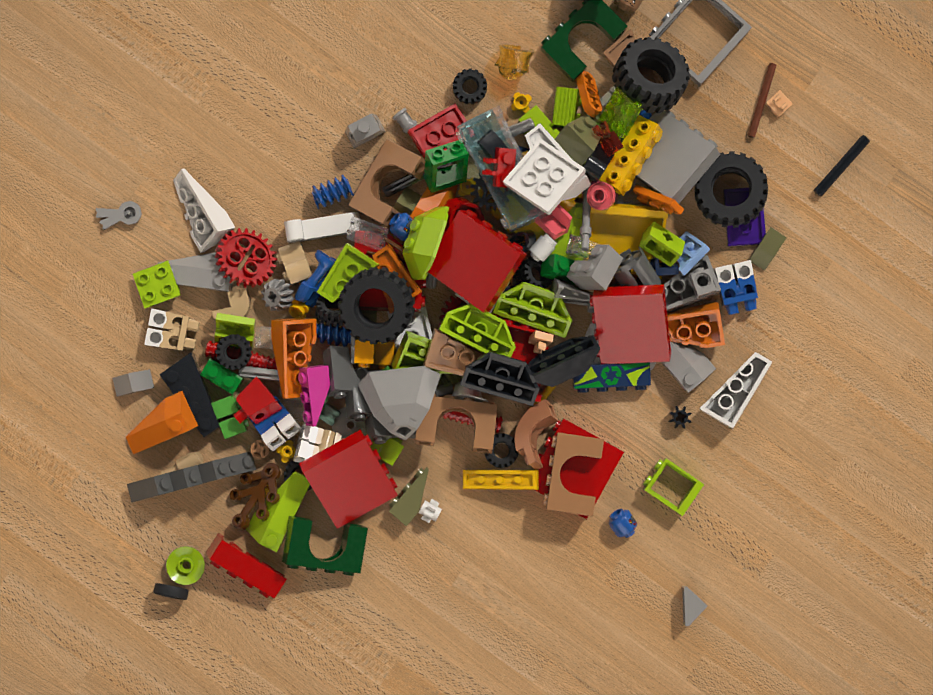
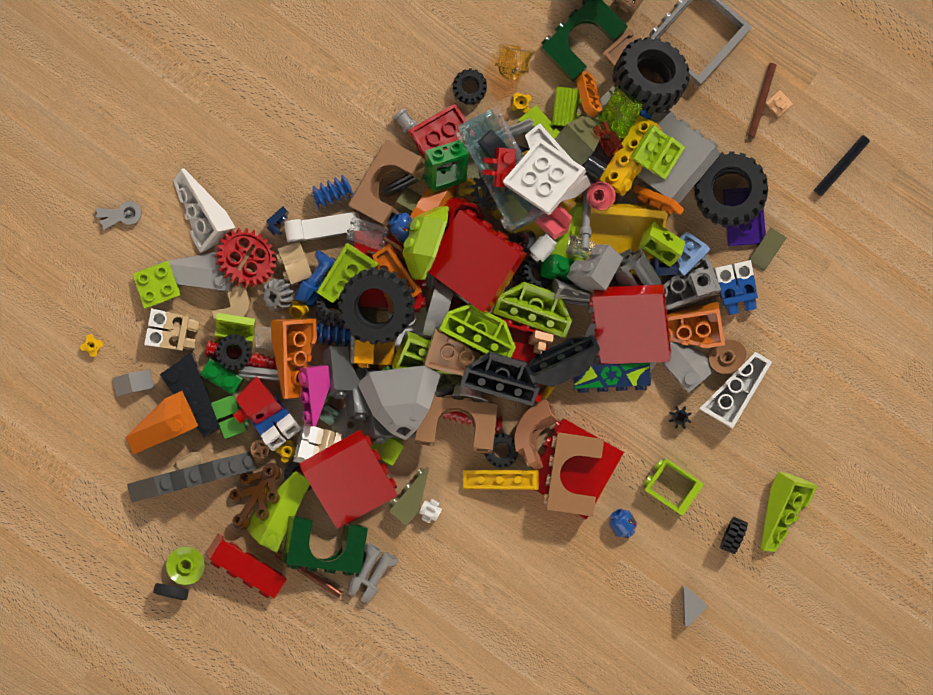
light grey torso [345,114,386,149] -> none
none -> yellow plate [80,334,103,357]
none -> dark blue bracket [266,206,289,236]
none -> copper bar [275,550,343,598]
none -> light grey piece [348,543,399,603]
none -> light grey arch [422,279,454,337]
none -> lime slope [631,125,685,180]
none -> medium nougat dish [709,340,747,374]
none -> black tyre [720,516,748,554]
none -> lime wedge [761,472,818,552]

